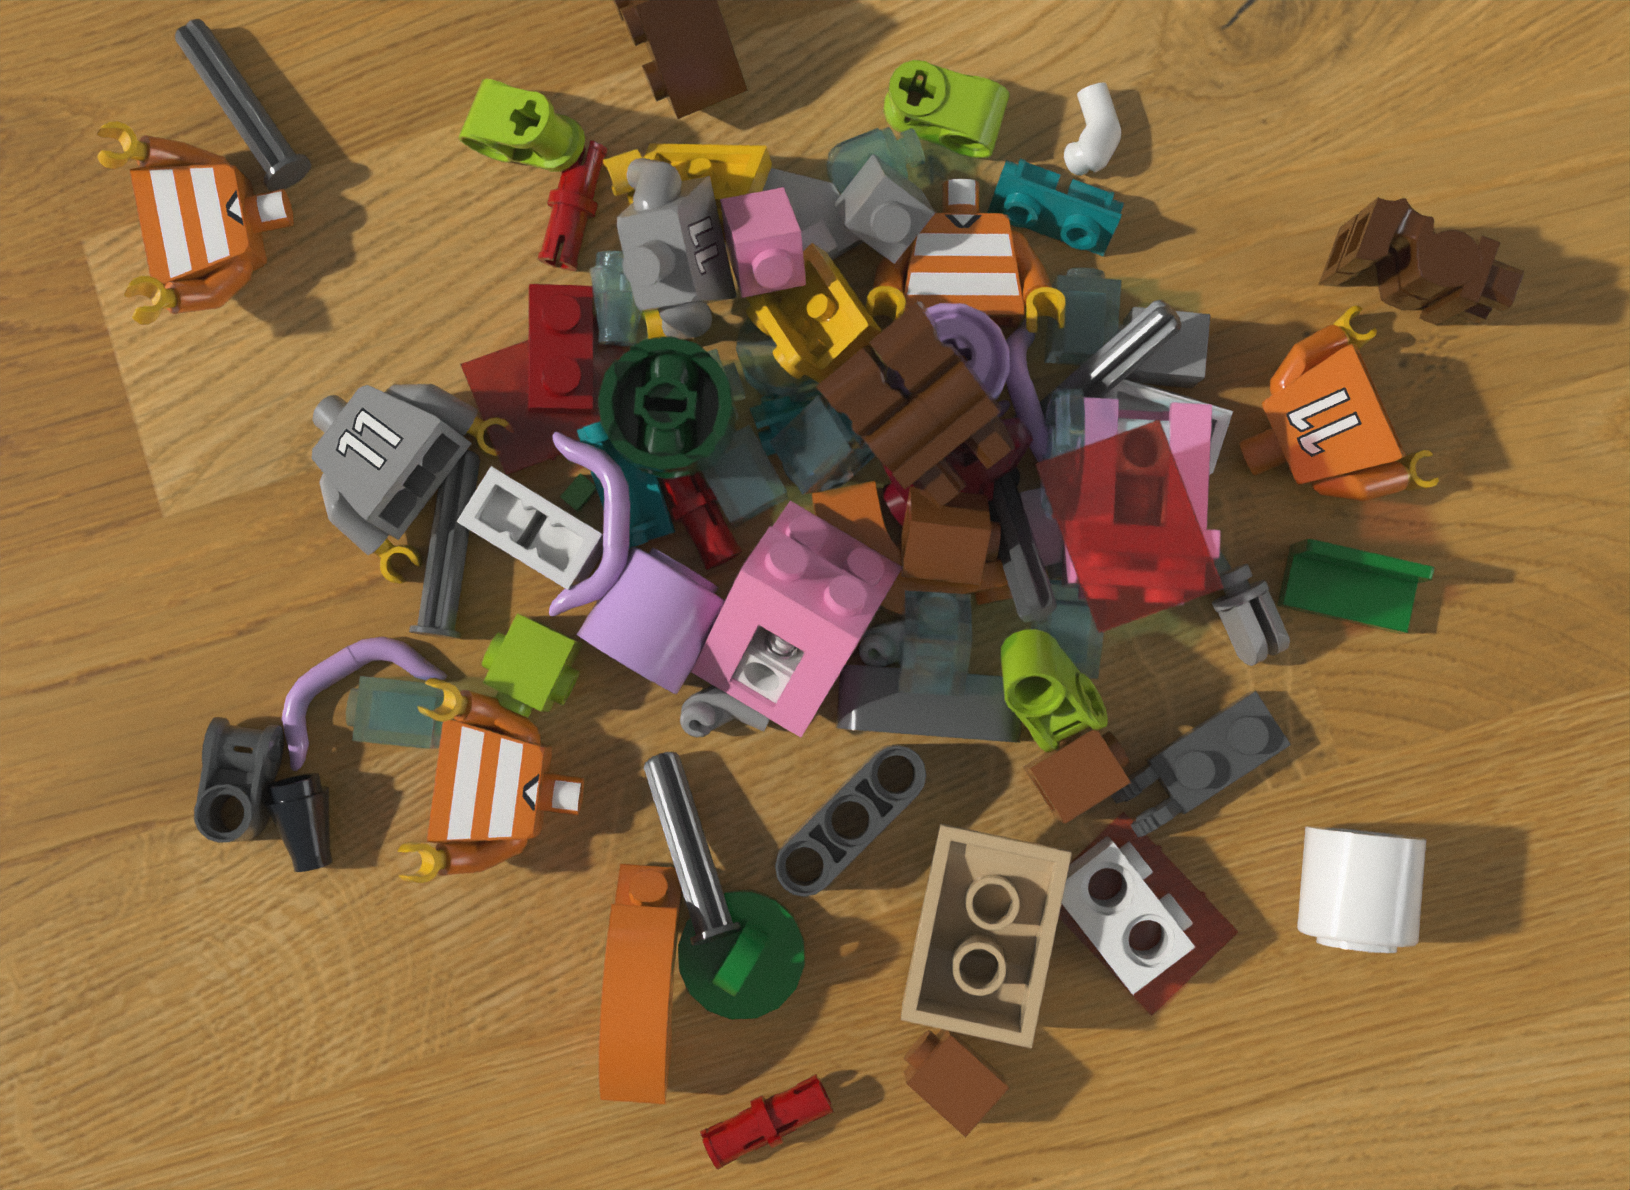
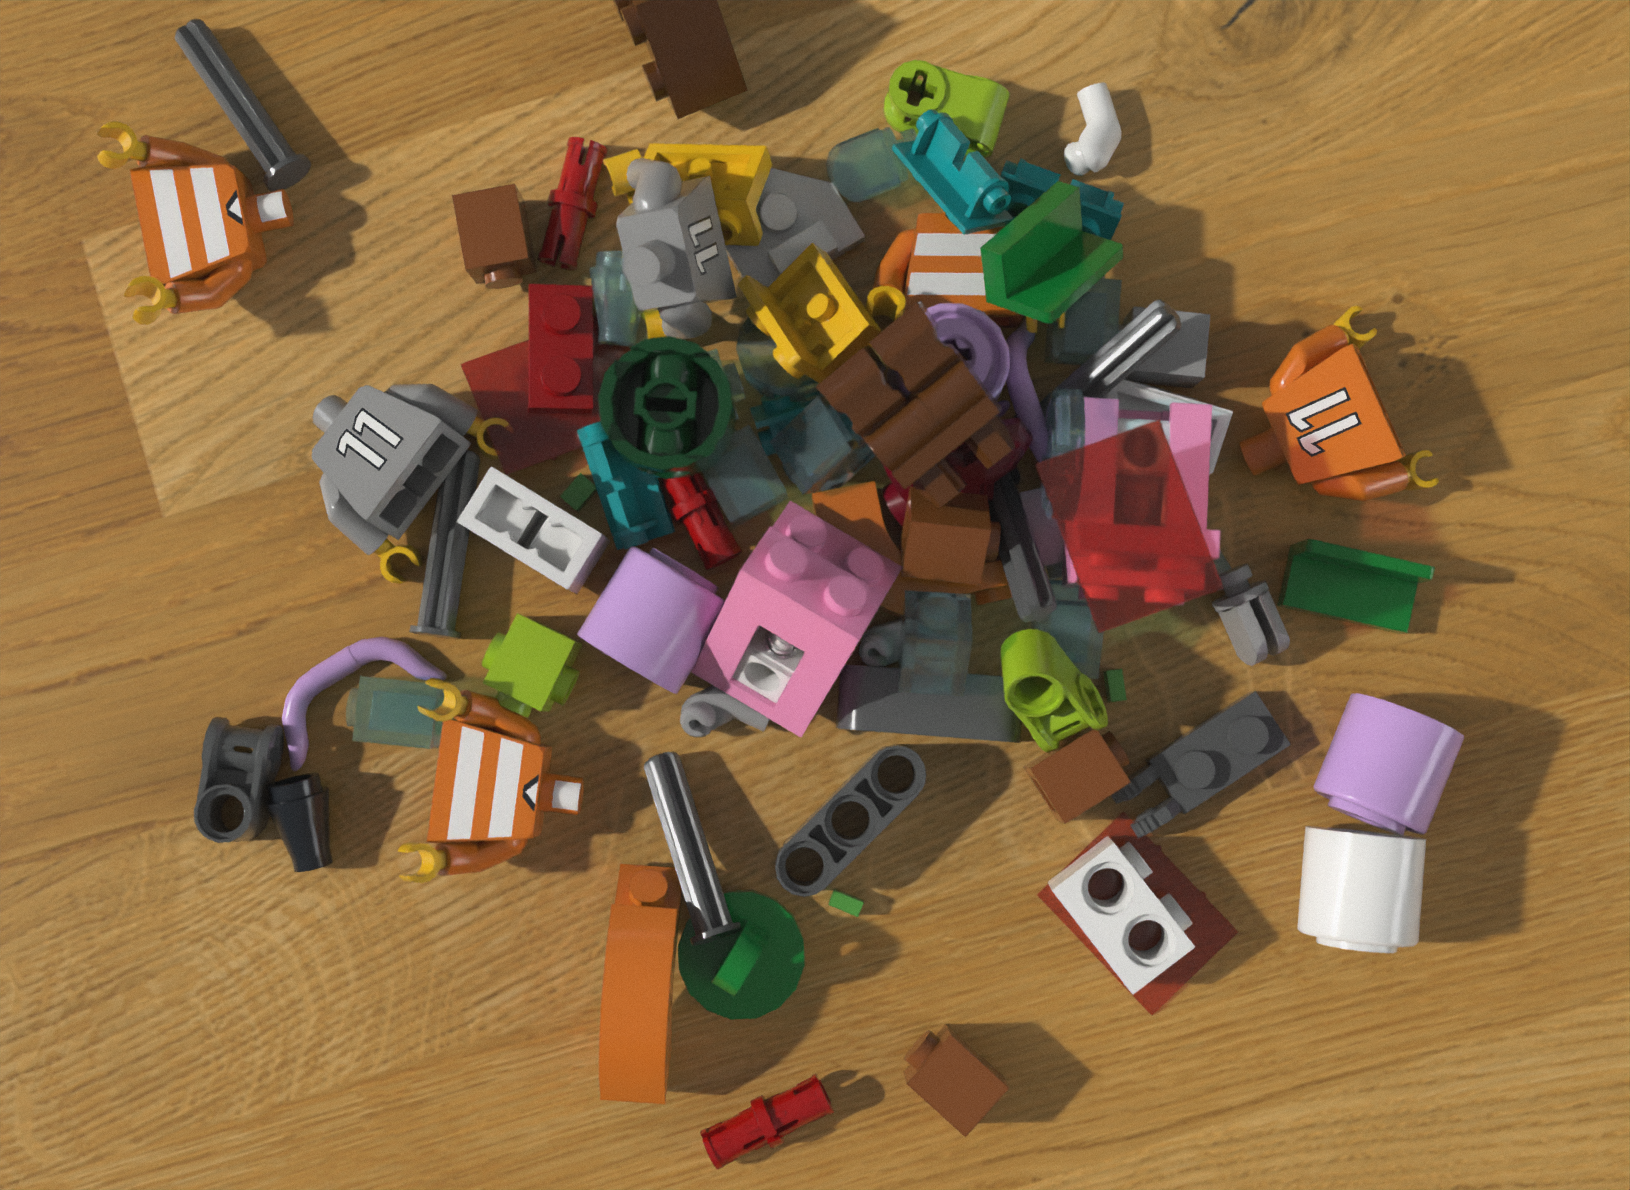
lime piece [458,79,585,172] -> none
lavender animal [549,432,630,617] -> none
bright pink brick [720,187,806,298] -> none
light grey brick [834,153,935,264] -> none
tan slope [901,823,1072,1048] -> none
reddish brown hips [1318,197,1524,325] -> none
none -> dark orange brick [452,184,538,289]
none -> bright green piece [828,888,864,917]
none -> teal hinge [892,109,1014,235]
none -> green panel [980,181,1123,323]
none -> bright green piece [1103,669,1127,702]
none -> lavender piece [1314,693,1464,836]

